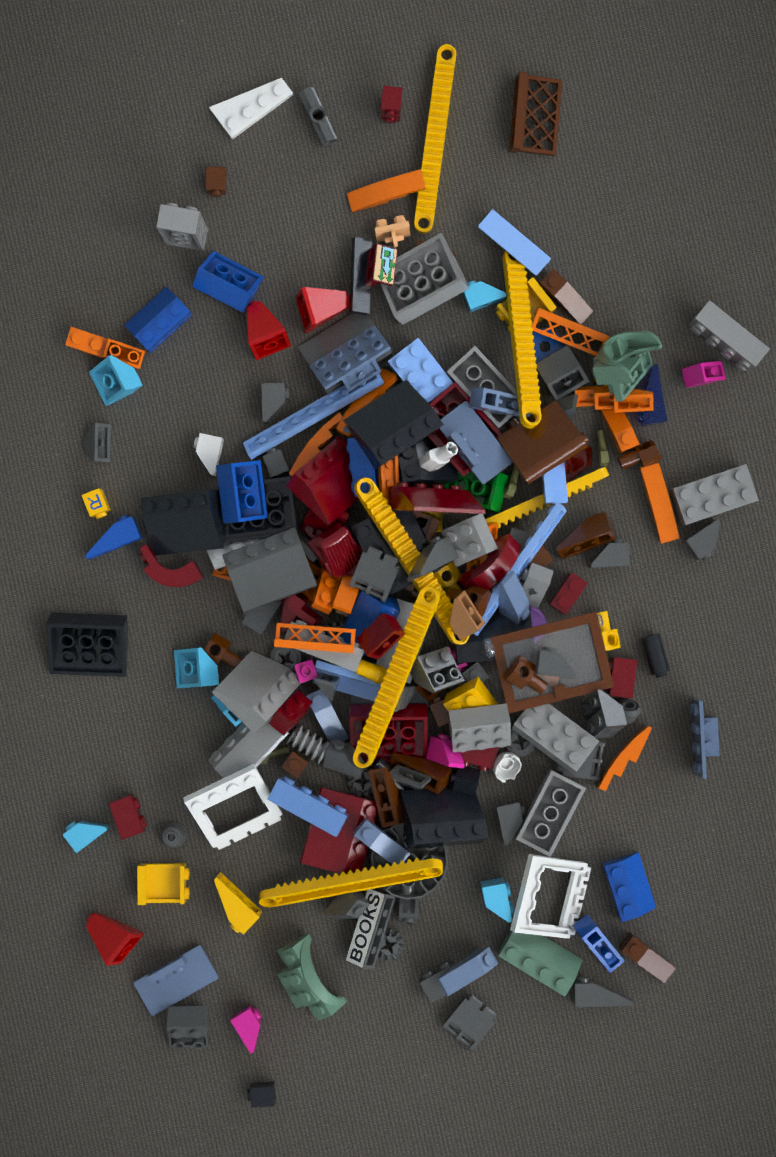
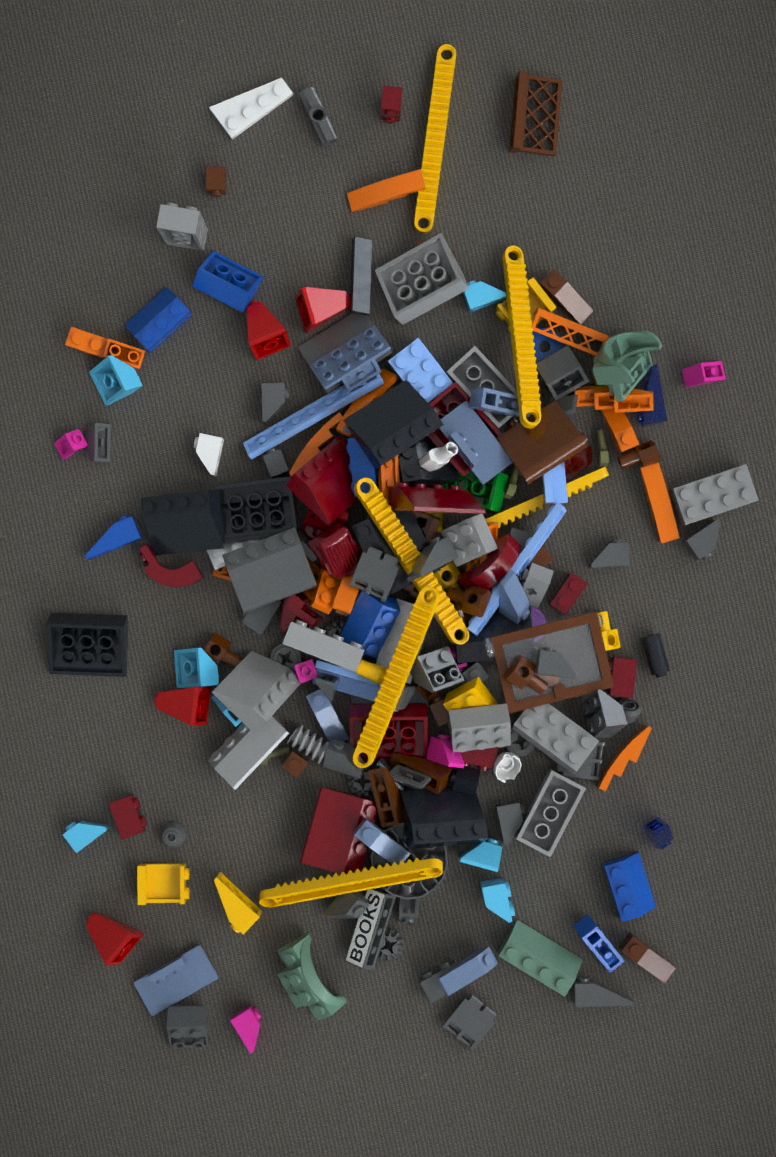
yellow brick [82,488,111,519] -> none
white hinge [183,764,282,850] -> none
blue slope [216,460,268,524] -> none
black brick [247,1081,276,1107] -> none
medium blue brick [267,776,349,837] -> none
dark red brick [269,690,313,736] -> none
orange fence [274,623,356,653] -> none
dark red brick [357,613,405,659] -> none
panel [365,244,398,287] -> none
light nougat hips [375,215,411,248] -> none
medium nougat slope [450,590,485,640] -> none
light blue panel [478,209,551,275] -> none
white hinge [510,854,591,939] -> none
reddish brown slope [556,512,616,560] -> none
light grey brick [688,300,770,372] -> none
sand blue bracket [690,699,720,779] -> none
none -> dark pink bracket [54,429,88,460]
none -> red slope [154,686,211,726]
none -> medium azure slope [458,838,502,872]
none -> clear blue slope [642,817,673,849]

